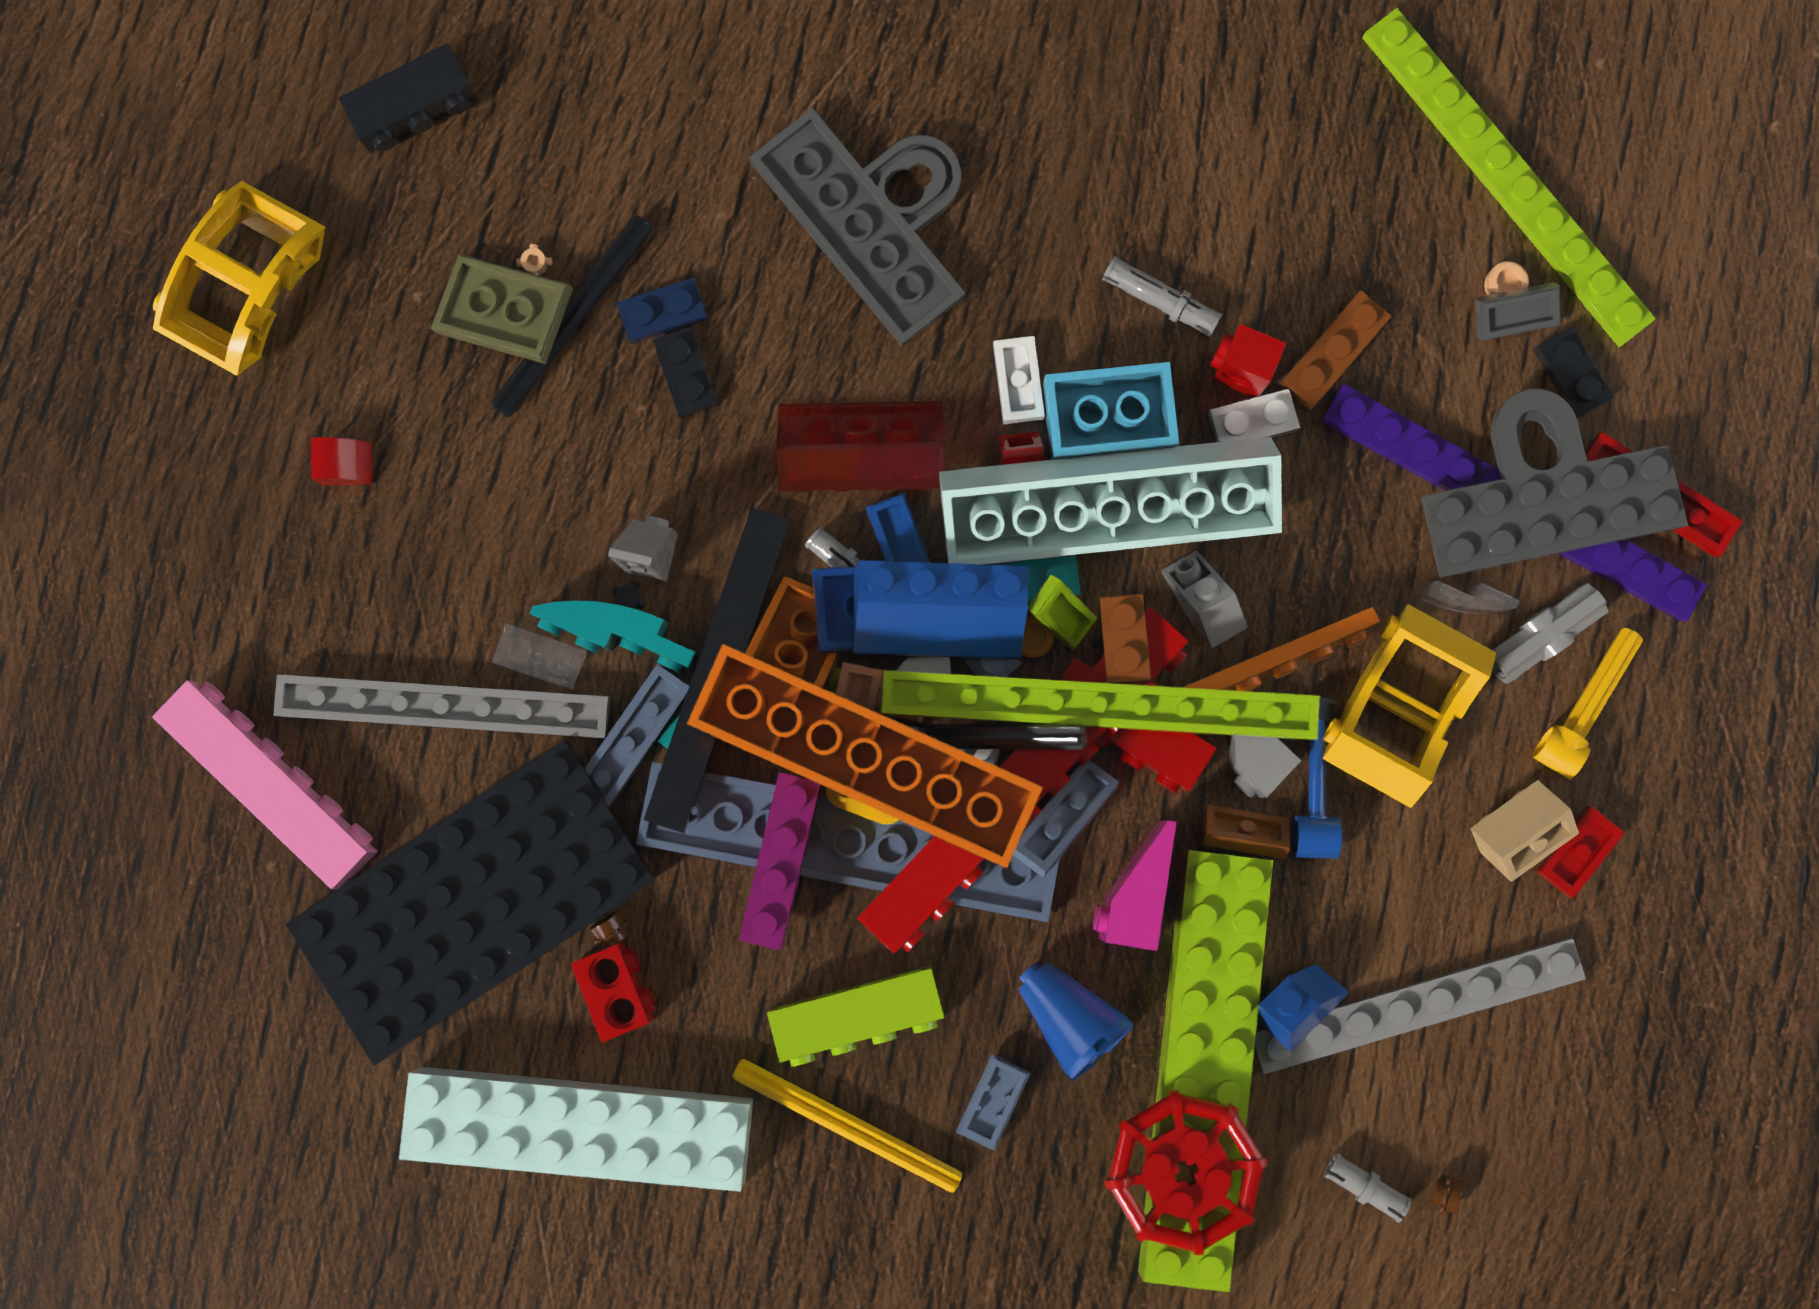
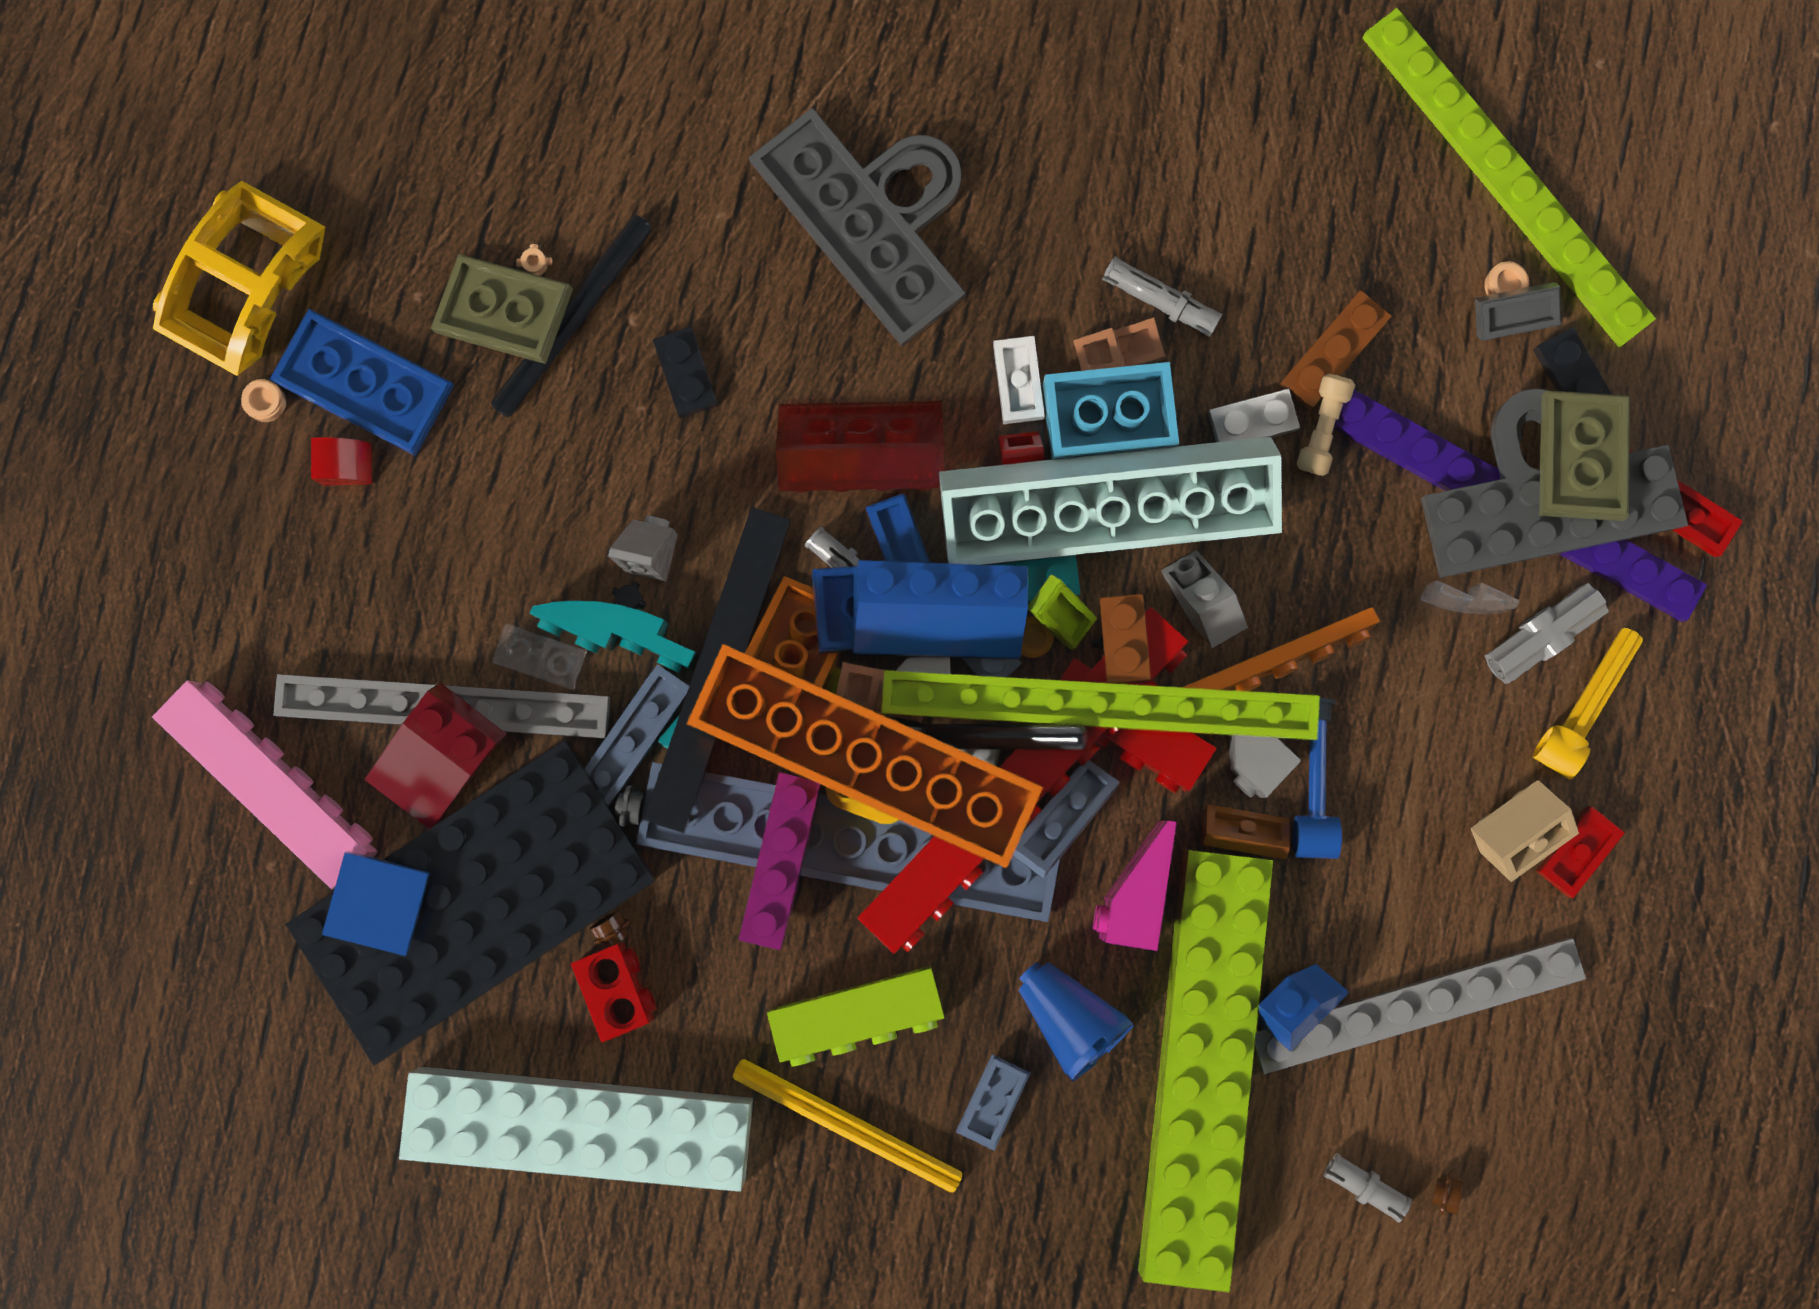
black brick [338,43,478,154] -> none
dark blue plate [616,278,708,344] -> none
red plate [1105,1089,1268,1256] -> none
red brick [1210,324,1287,398] -> none
yellow window [1322,604,1496,808] -> none
none -> light nougat tile [241,379,286,422]
none -> blue tile [269,309,455,456]
none -> blue tile [322,851,430,956]
none -> dark red slope [365,682,507,829]
none -> dark grey plate [615,786,646,827]
none -> nougat slope [1073,318,1167,371]
none -> tan piece [1297,373,1355,476]
none -> olive tile [1539,390,1630,521]

